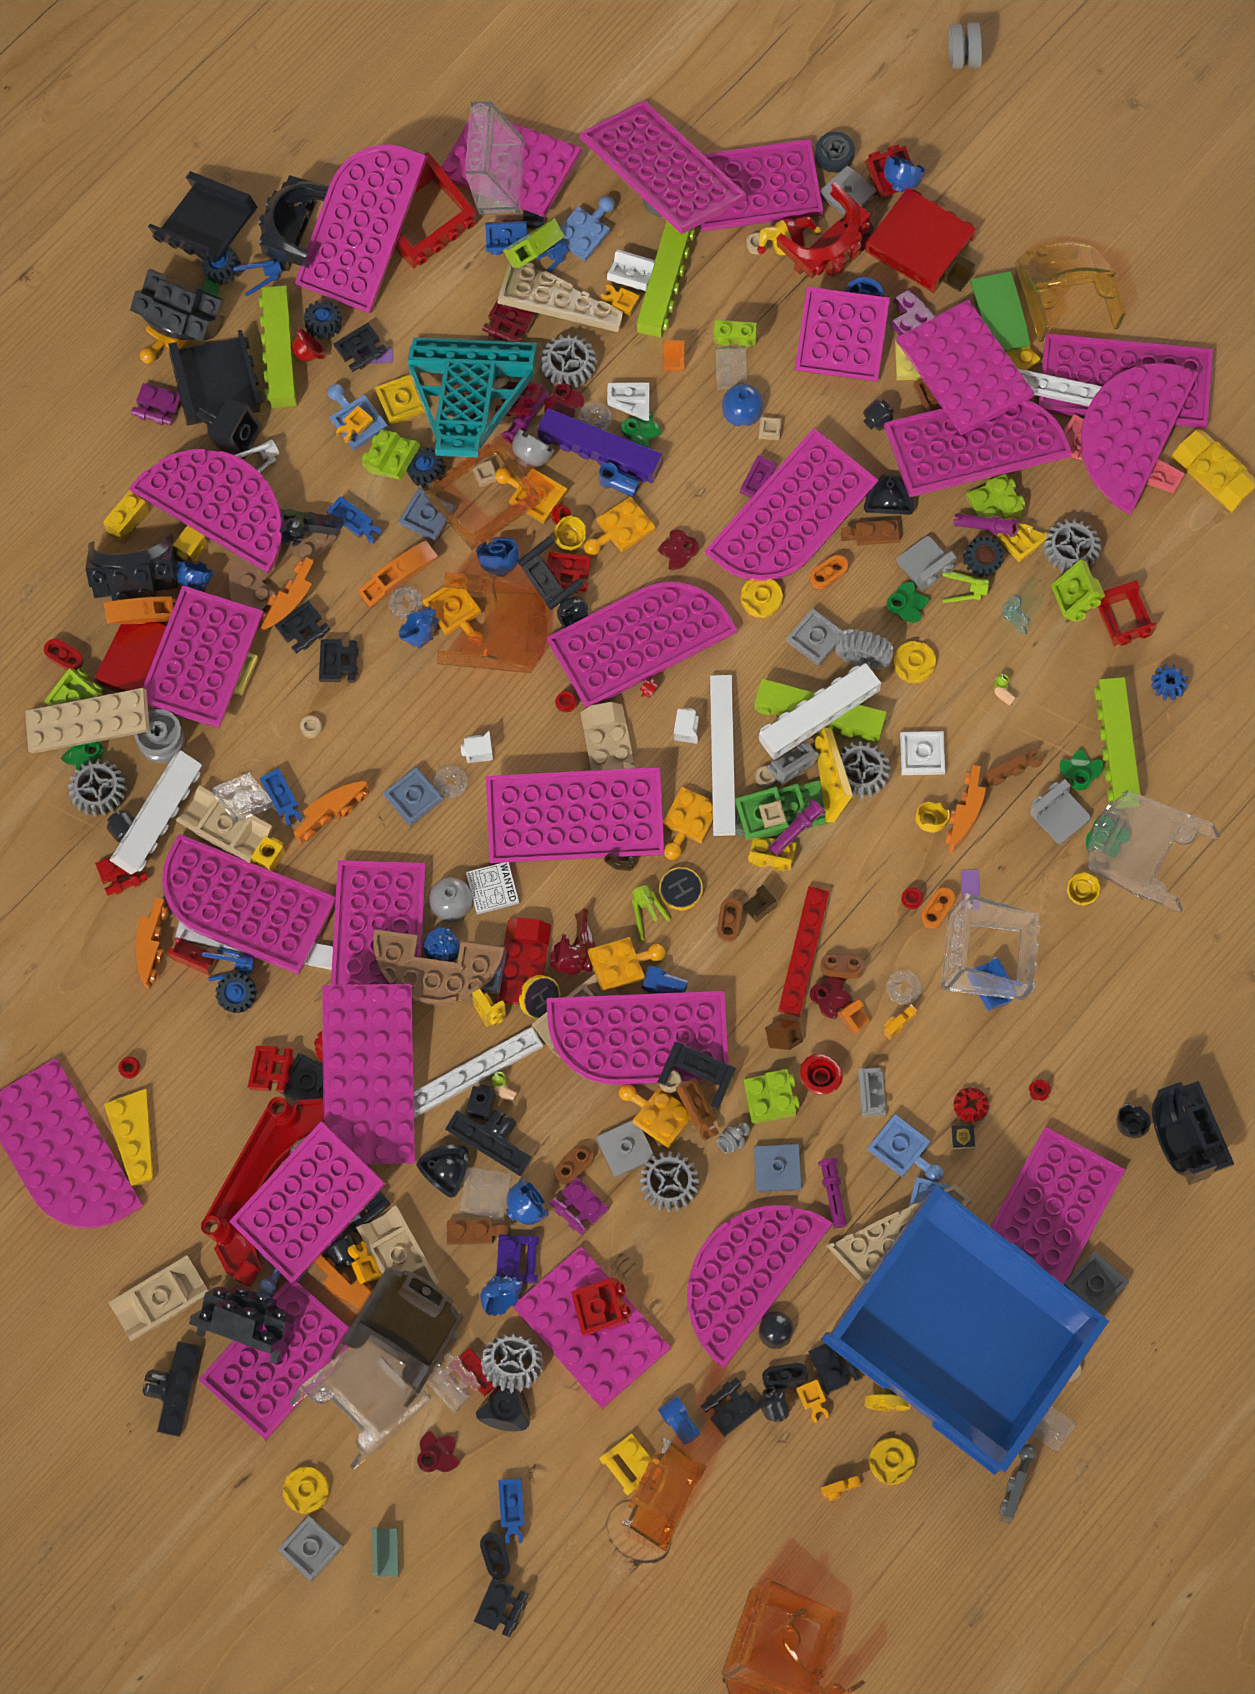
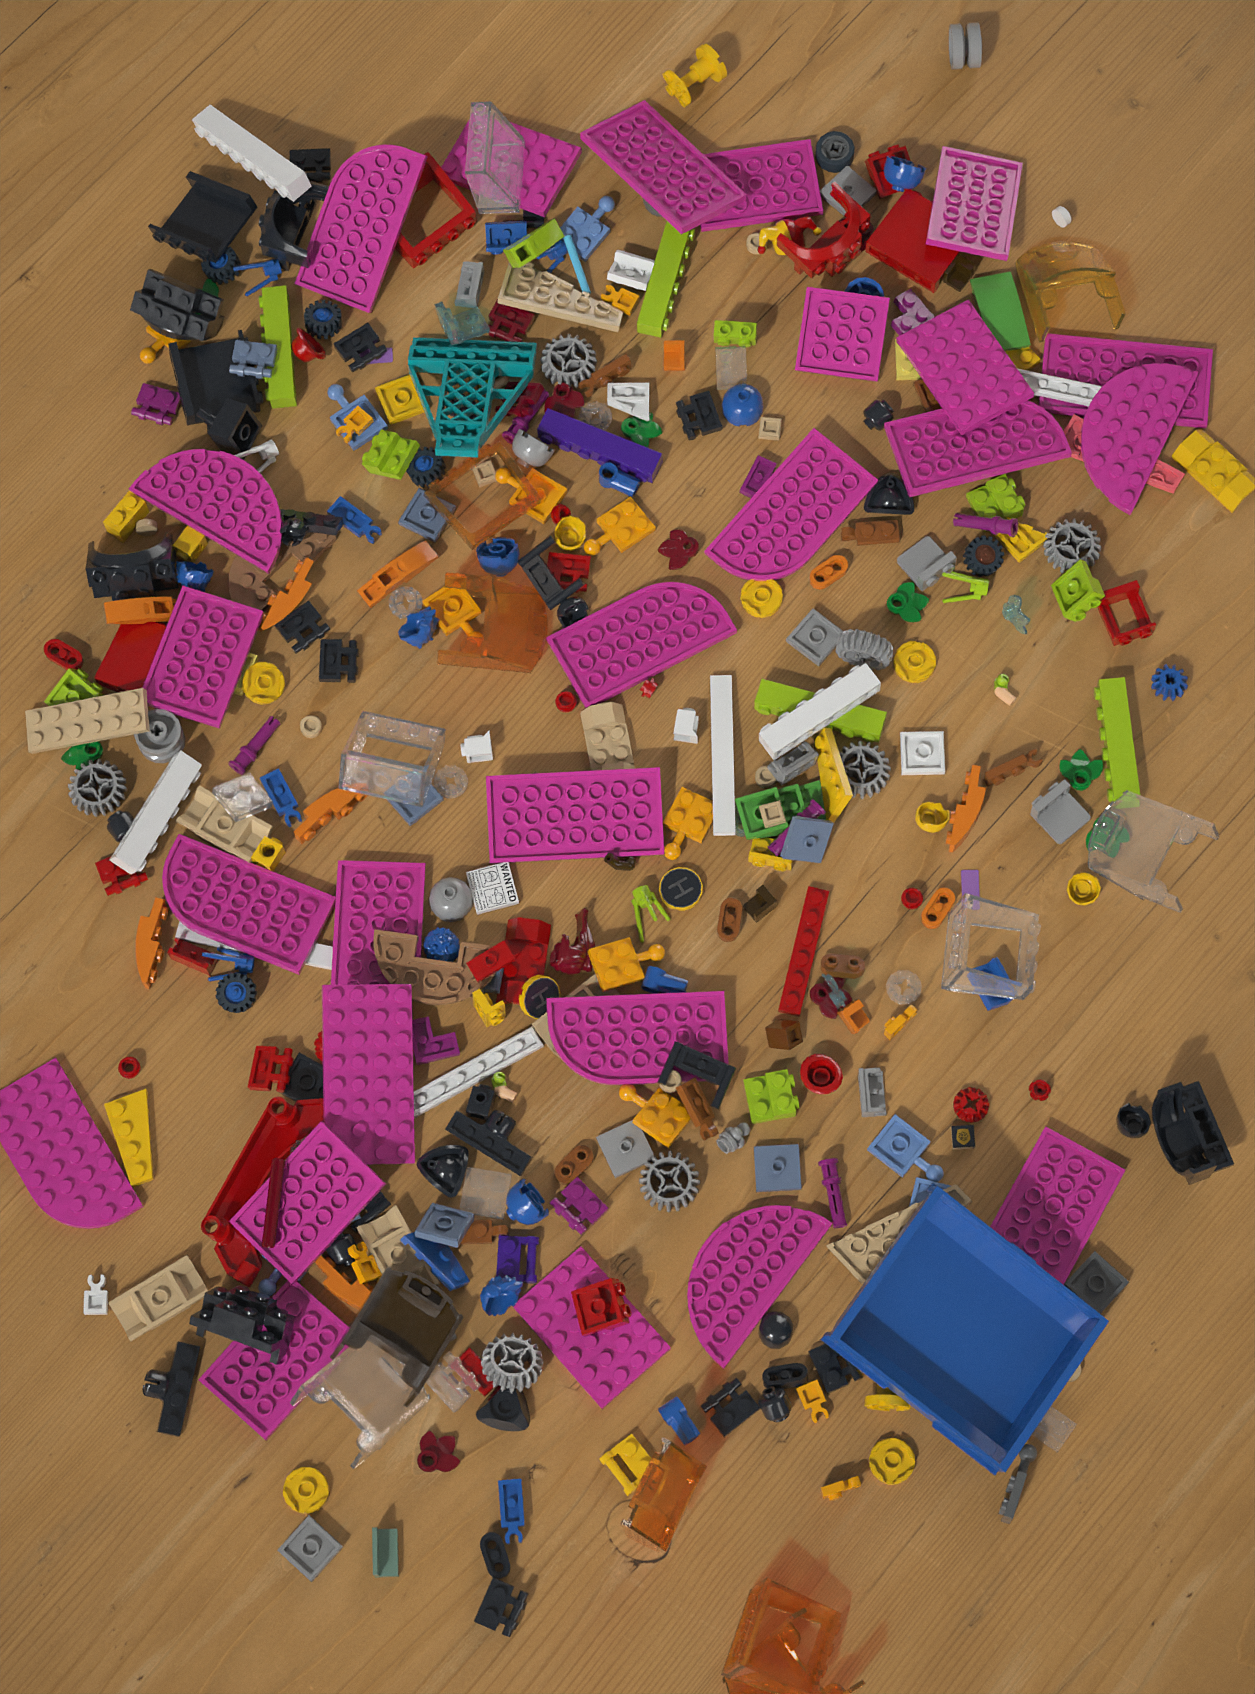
none -> white plate [83,1275,109,1315]
none -> tan tile [136,519,158,536]
none -> white brick [192,105,311,202]
none -> magenta pin [228,716,281,775]
none -> sand blue plate [229,340,277,379]
none -> yellow tile [241,662,285,705]
none -> dark red axle [262,1158,285,1248]
none -> black plate [290,148,331,183]
none -> clear windscreen [339,711,446,807]
none -> blue wing [400,1232,470,1291]
none -> magenta plate [412,1016,460,1065]
none -> sand blue plate [415,1203,474,1248]
none -> clear light blue bracket [434,302,490,345]
none -> light grey hinge [455,261,484,309]
none -> red plate [466,940,516,983]
none -> medium azure bar [563,235,591,294]
none -> dark orange plate [579,354,631,398]
none -> yellow piece [662,44,727,108]
none -> black plate [676,391,722,440]
none -> sand blue plate [780,816,834,863]
none -> clear light blue plate [821,974,847,1009]
none -> dark pink plate [926,146,1023,261]
none -> white tile [1052,206,1071,228]

